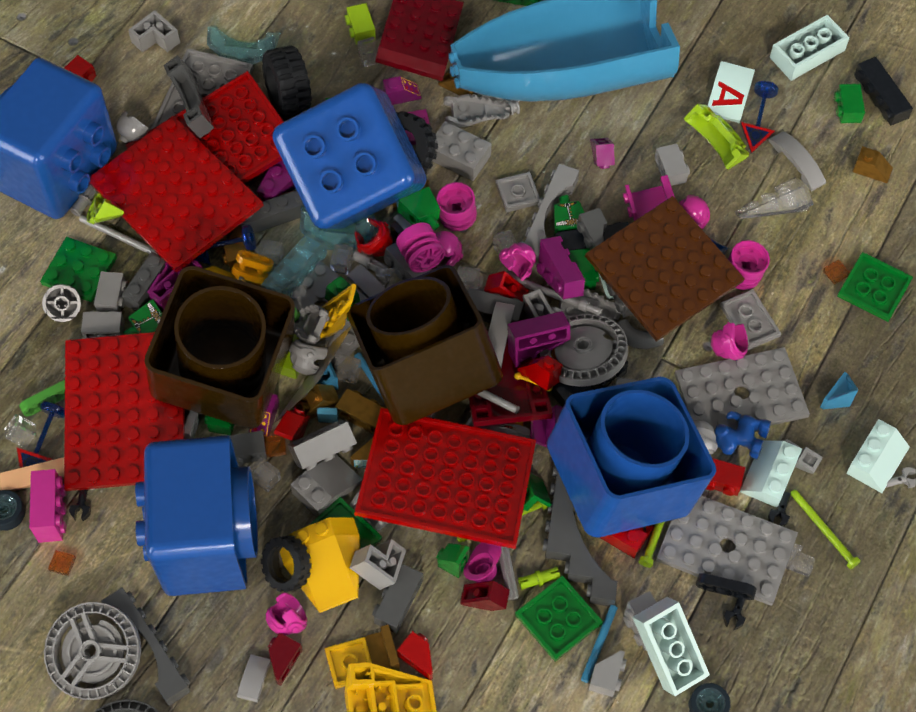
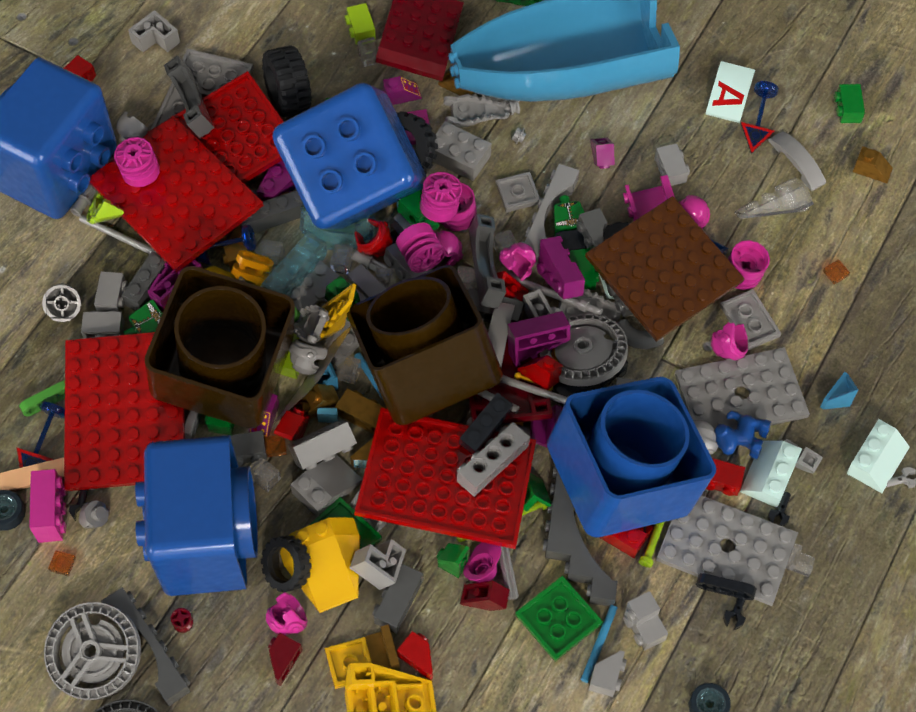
clear panel [5,414,36,448] -> none
green plate [40,237,117,302] -> none
clear light blue windscreen [207,25,280,64] -> none
light grey slope [237,654,271,702] -> none
lime pin [518,566,560,590] -> none
light aqua brick [632,597,710,696] -> none
lime windscreen [684,104,749,170] -> none
light aqua brick [770,15,850,81] -> none
lime bar [790,489,861,570] -> none
green plate [837,252,913,322] -> none
black brick [854,57,913,126] -> none
none -> light grey piece [79,500,109,529]
none -> dark pink wheel [114,137,160,187]
none -> dark red wheel [170,608,194,633]
none -> dark pink wheel [420,172,462,222]
none -> light grey brick [456,422,531,496]
none -> black brick [459,393,513,455]
none -> dark grey arch [469,213,506,309]
none -> light grey bar [500,375,569,404]
none -> light grey plate [511,127,526,144]

